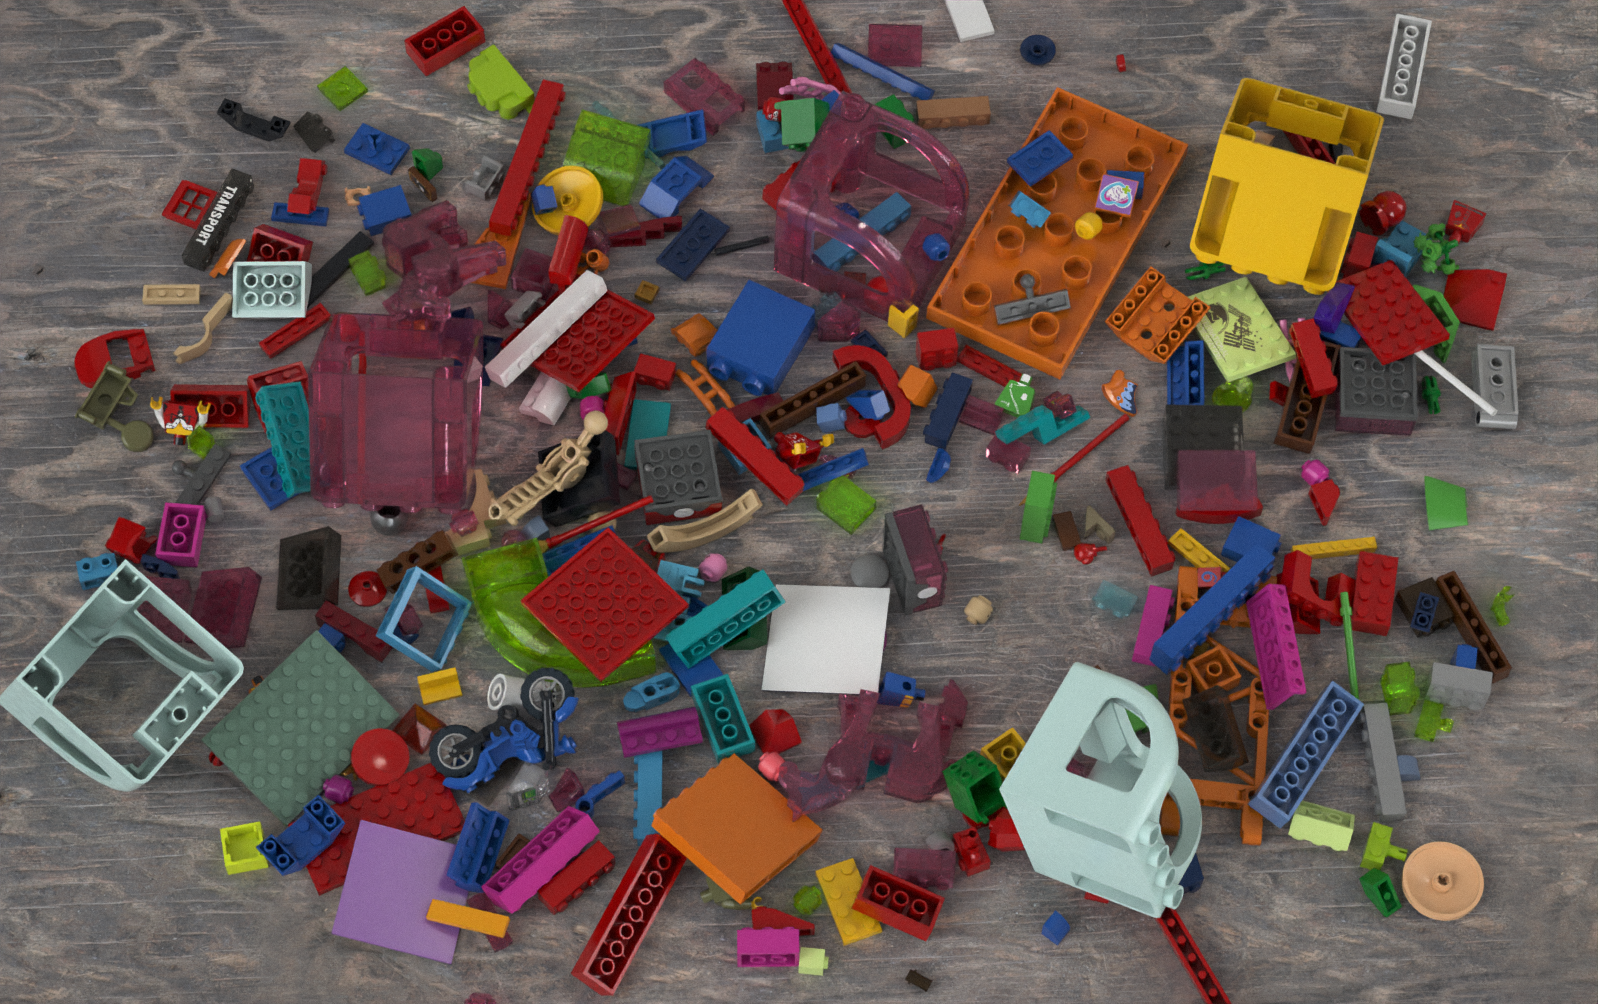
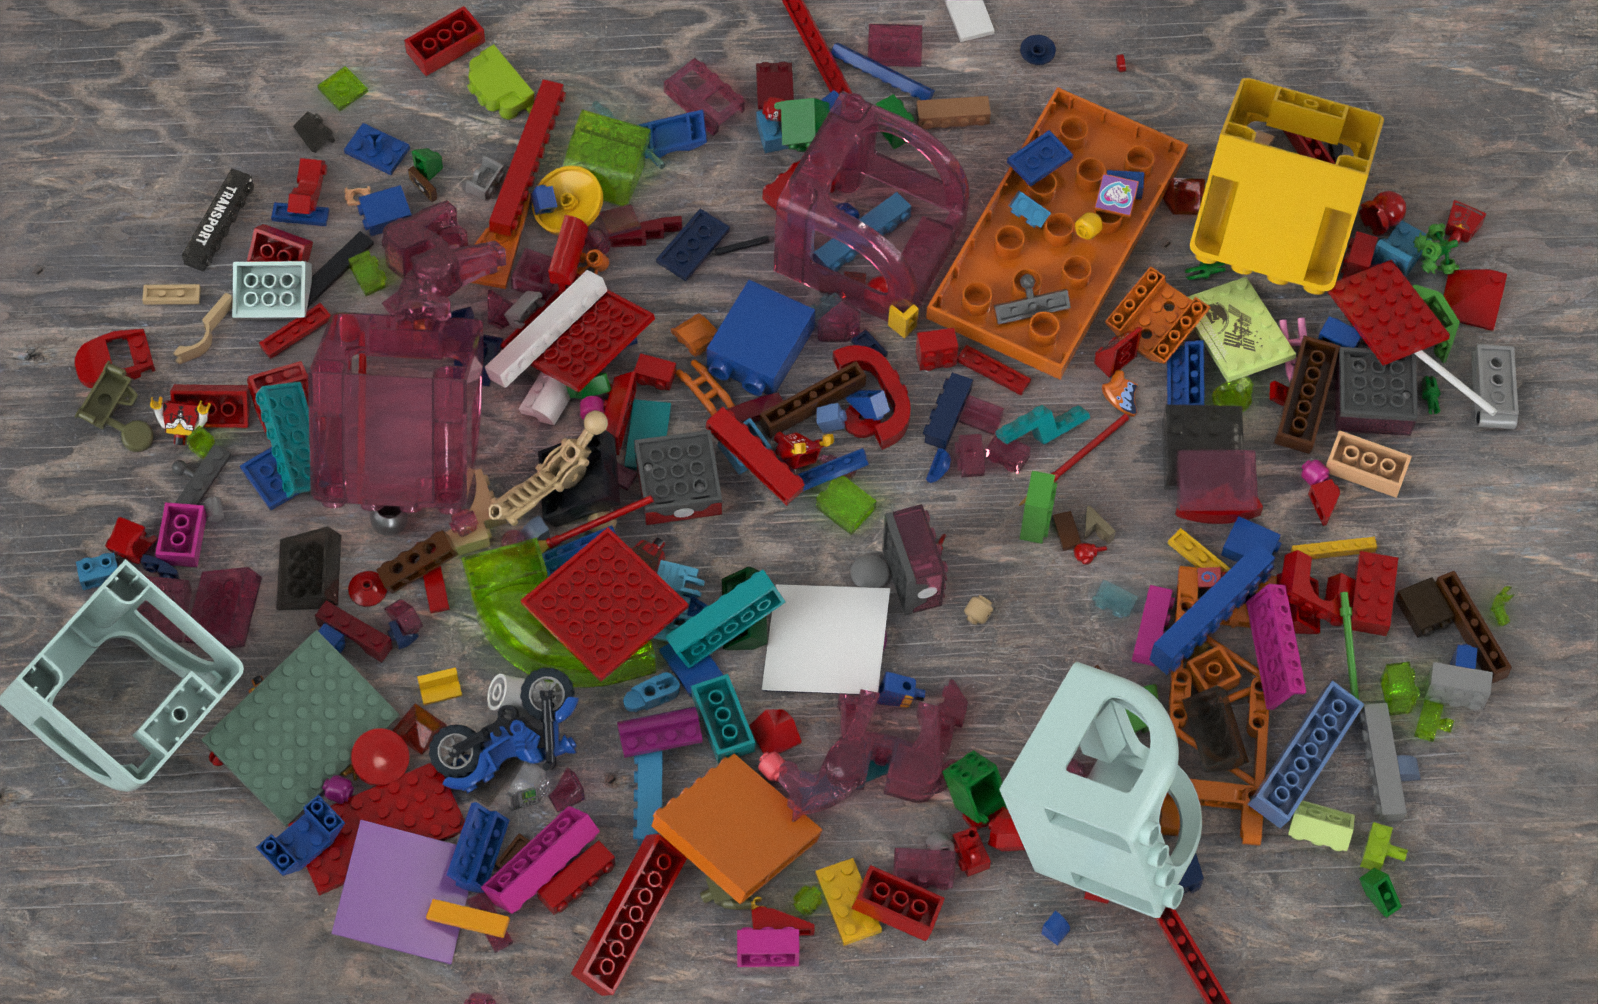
red piece [162,180,222,231] -> none
orange slope [209,239,246,278] -> none
black slope [217,98,291,142] -> none
neon yellow container [220,821,269,875] -> none
dark azure window [376,566,472,672] -> none
blue plate [575,770,625,819] -> none
pearl gold plate [634,280,659,305] -> none
blue slope [639,156,714,218] -> none
tan arch [647,489,763,553] -> none
bright pink head [699,553,728,582] -> none
bright pink piece [779,77,844,100] -> none
yellowish green brick [798,947,829,976] -> none
orange slope [897,365,938,408] -> none
dark brown pin [905,969,933,992] -> none
blue head [922,233,950,261] -> none
yellow brick [980,727,1026,782] -> none
bright green torso [994,374,1035,418] -> none
clear pink leg [1043,391,1077,419] -> none
red brick [1105,465,1175,577] -> none
red brick [1289,318,1338,398] -> none
dark purple slope [1313,282,1355,334] -> none
white brick [1376,14,1432,119] -> none
light nougat dish [1401,841,1484,921] -> none
dark blue slope [1410,592,1439,633] -> none
bright green slope [1424,476,1468,531] -> none
none -> clear pink brick [955,434,985,478]
none -> red slope [1094,327,1142,378]
none -> clear red slope [1163,178,1205,215]
none -> light nougat brick [1326,430,1412,498]

